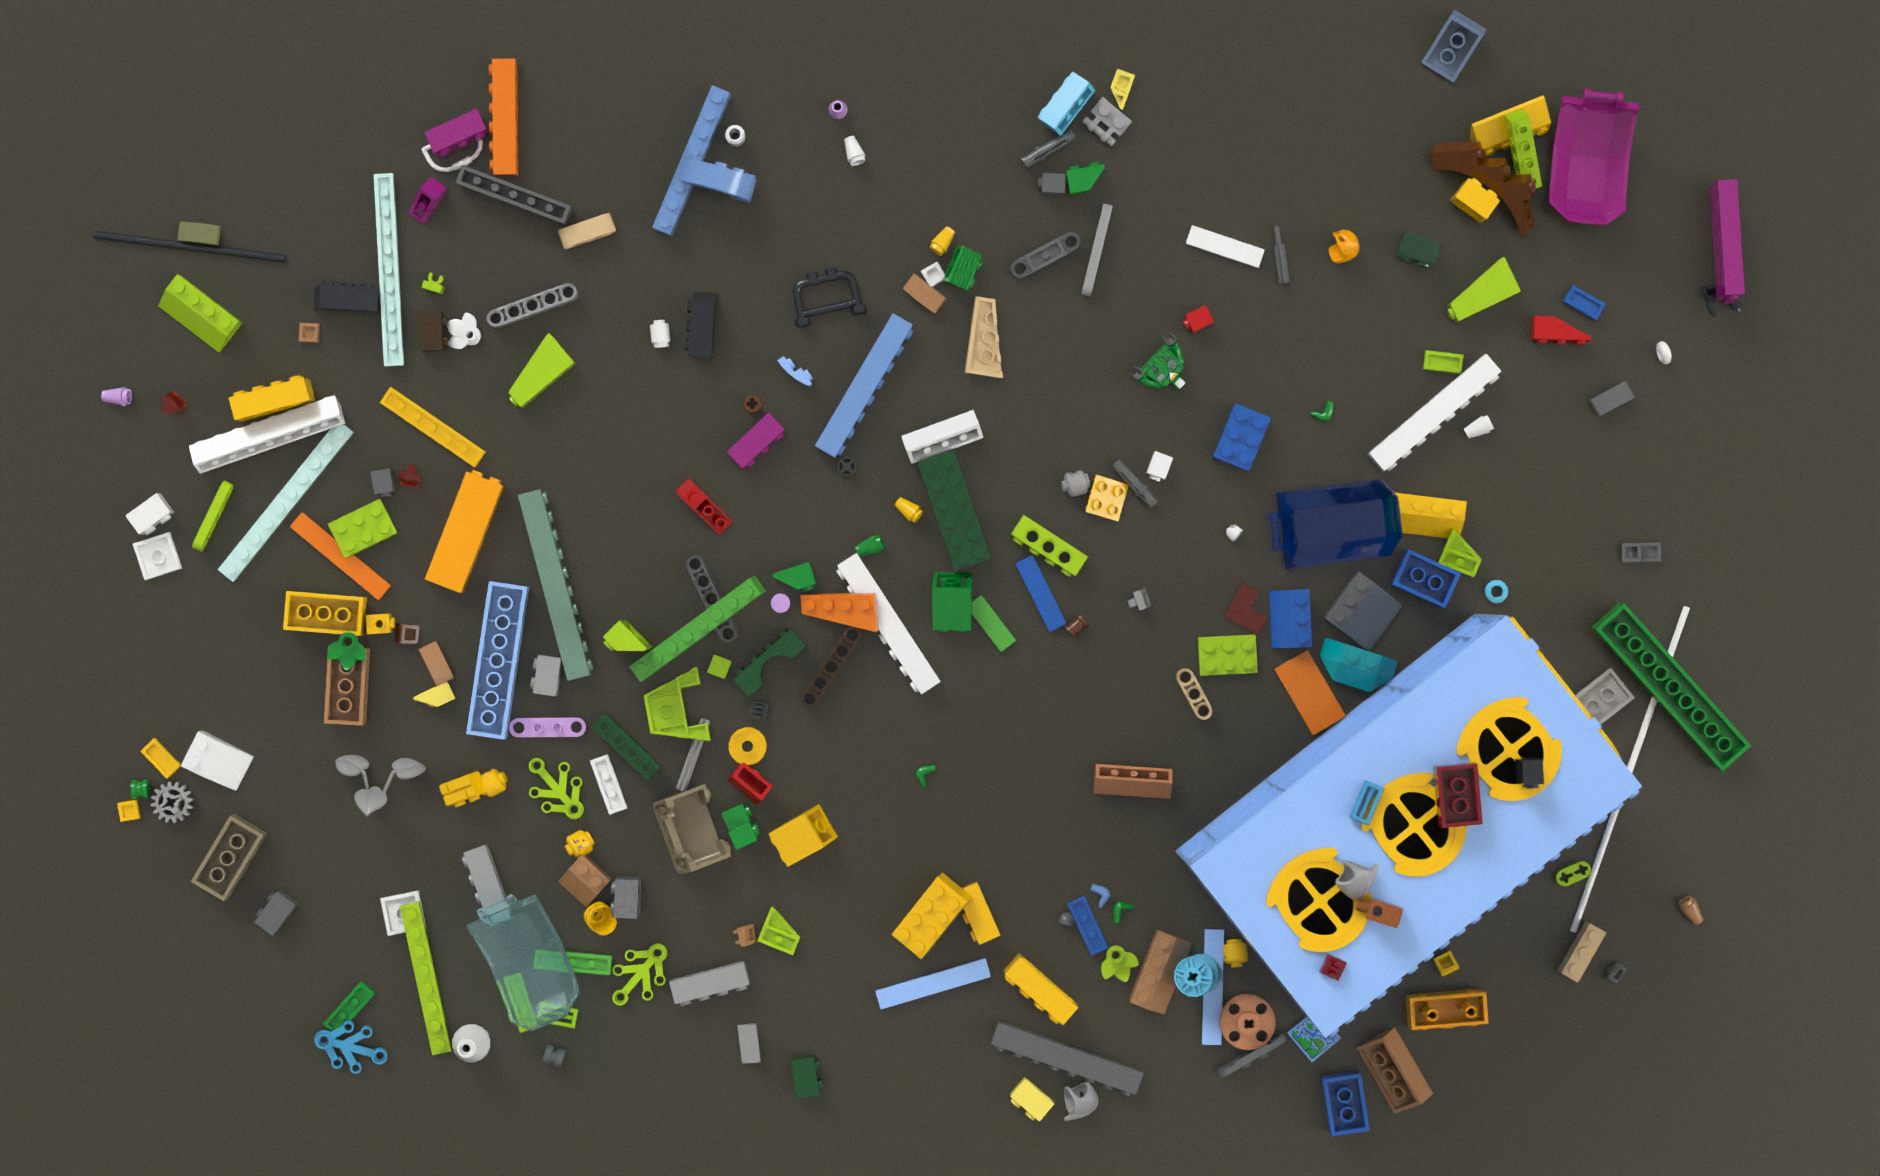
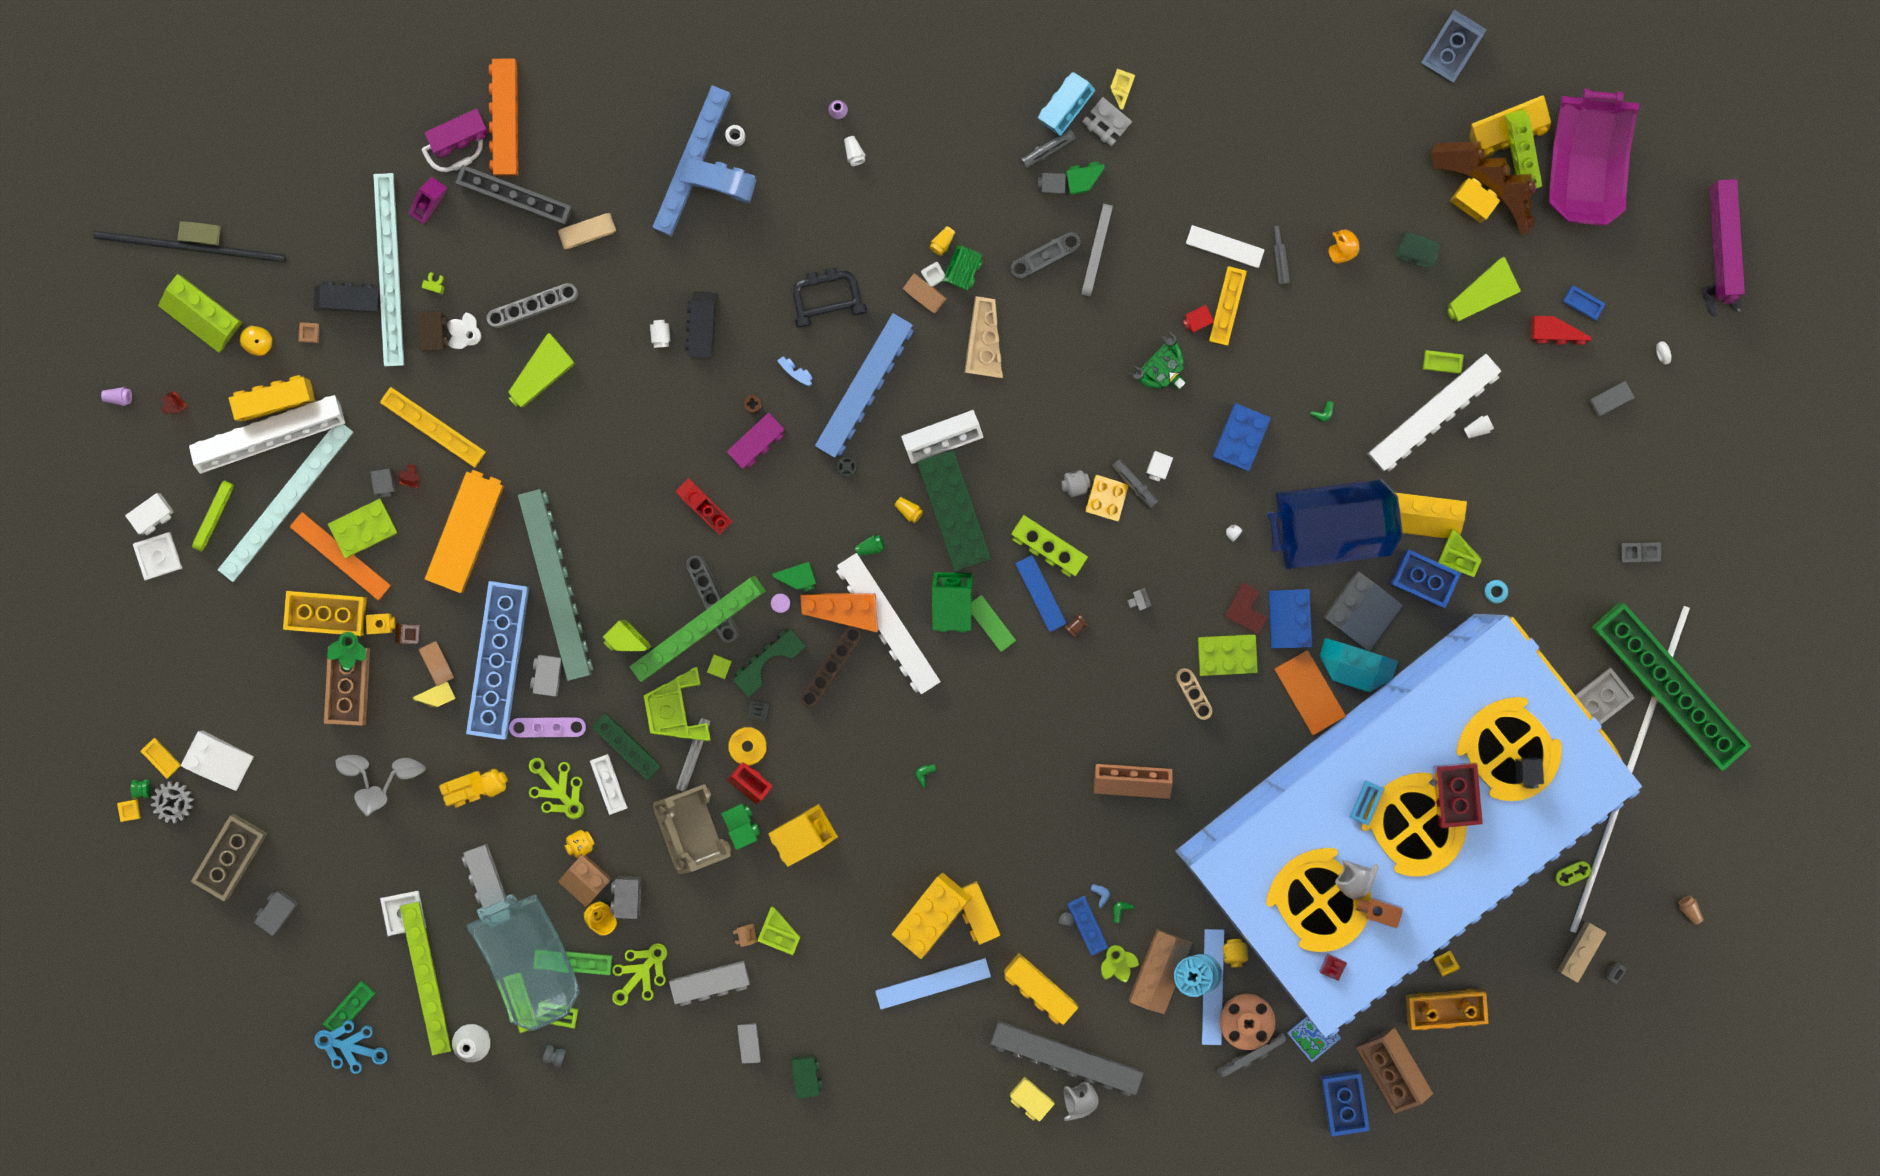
none -> yellow helmet [240,326,272,356]
none -> yellow plate [1209,266,1247,346]

